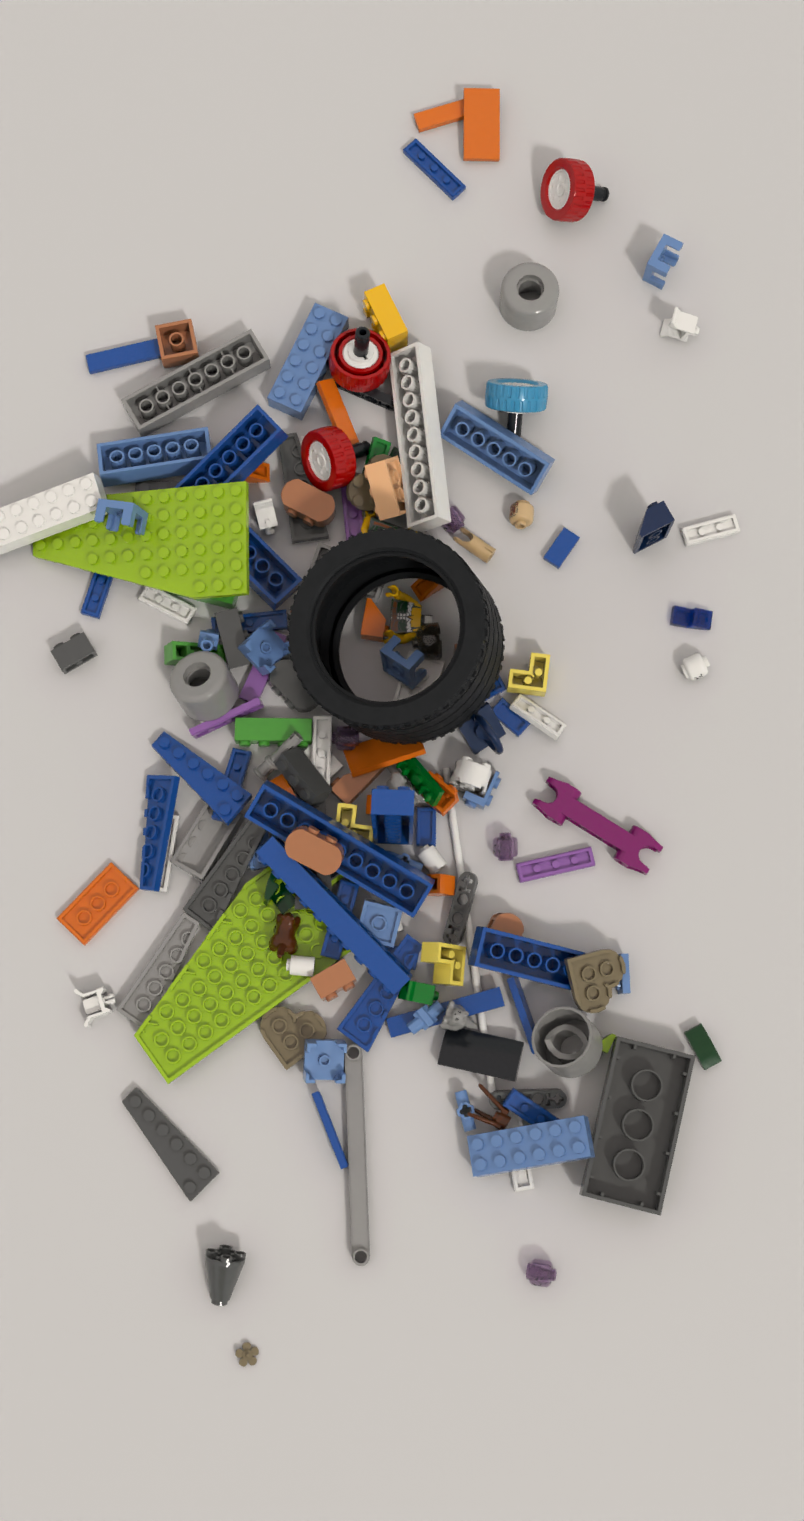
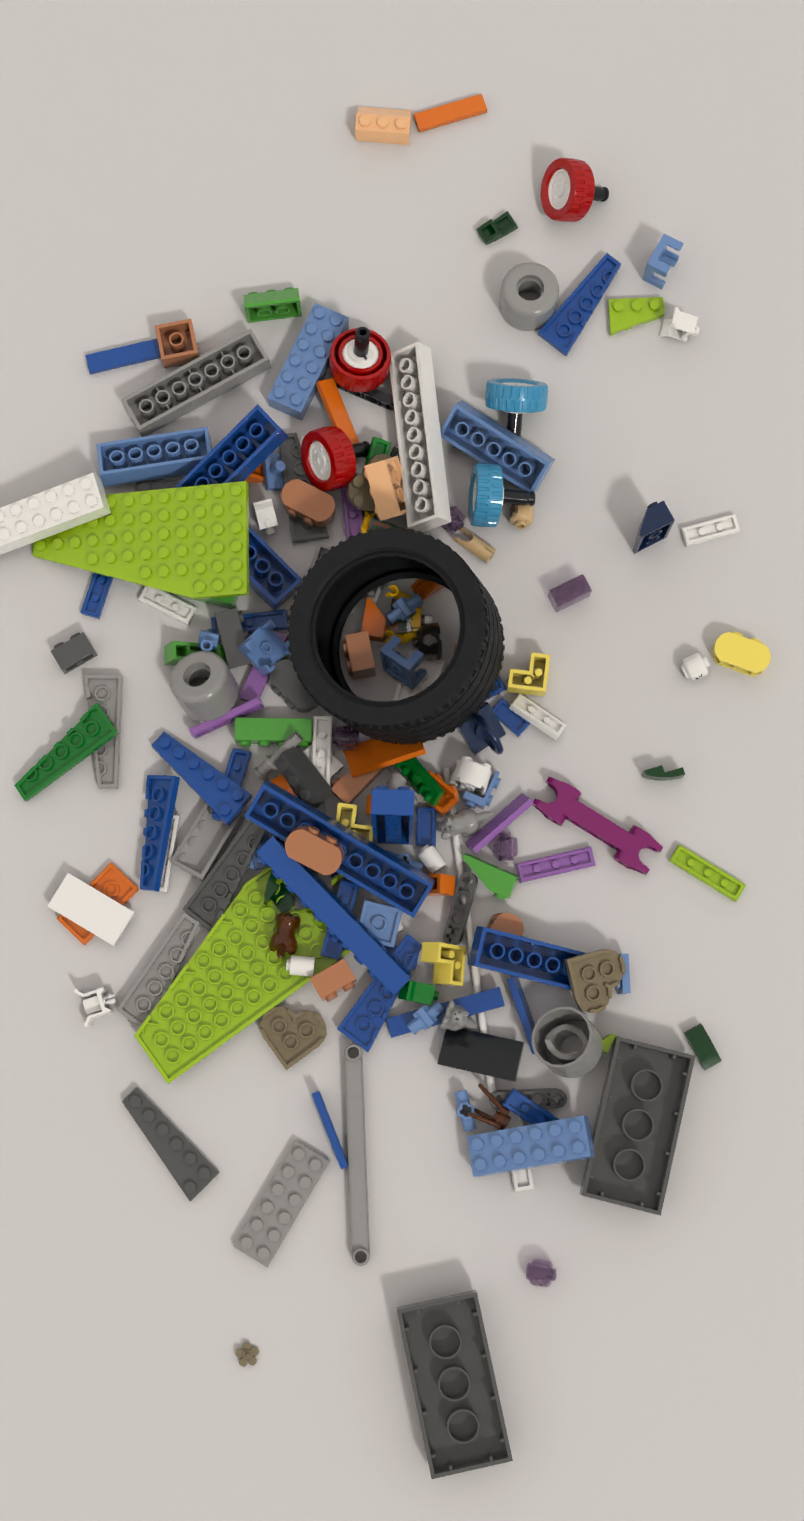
medium blue panel [94,498,149,535] -> none
dark grey cone [205,1245,246,1306] -> none
medium blue panel [303,1039,347,1084] -> none
yellow brick [362,283,408,353] -> none
blue tile [403,139,466,201] -> none
orange tile [463,88,500,162] -> none
blue tile [543,527,580,569] -> none
clear blue slope [670,605,713,630] -> none
none -> green wing [15,703,119,801]
none -> white tile [48,873,135,946]
none -> light grey wing [84,675,123,789]
none -> light grey plate [233,1141,330,1267]
none -> bright green slope [244,287,302,323]
none -> medium blue tile [262,453,285,491]
none -> nougat brick [342,631,376,680]
none -> light nougat slope [355,106,412,145]
none -> medium blue axle [385,593,424,624]
none -> dark grey plate [397,1290,513,1479]
none -> light grey animal [436,808,493,840]
none -> bright green slope [462,853,519,900]
none -> medium lavender tile [465,793,533,853]
none -> dark azure wheel [468,463,535,527]
none -> dark green slope [476,211,518,245]
none -> blue wing [538,253,621,356]
none -> clear purple brick [548,574,592,613]
none -> lime wing [608,297,664,336]
none -> dark green slope [642,765,685,781]
none -> lime tile [669,844,746,902]
none -> light yellow brick [712,632,771,677]

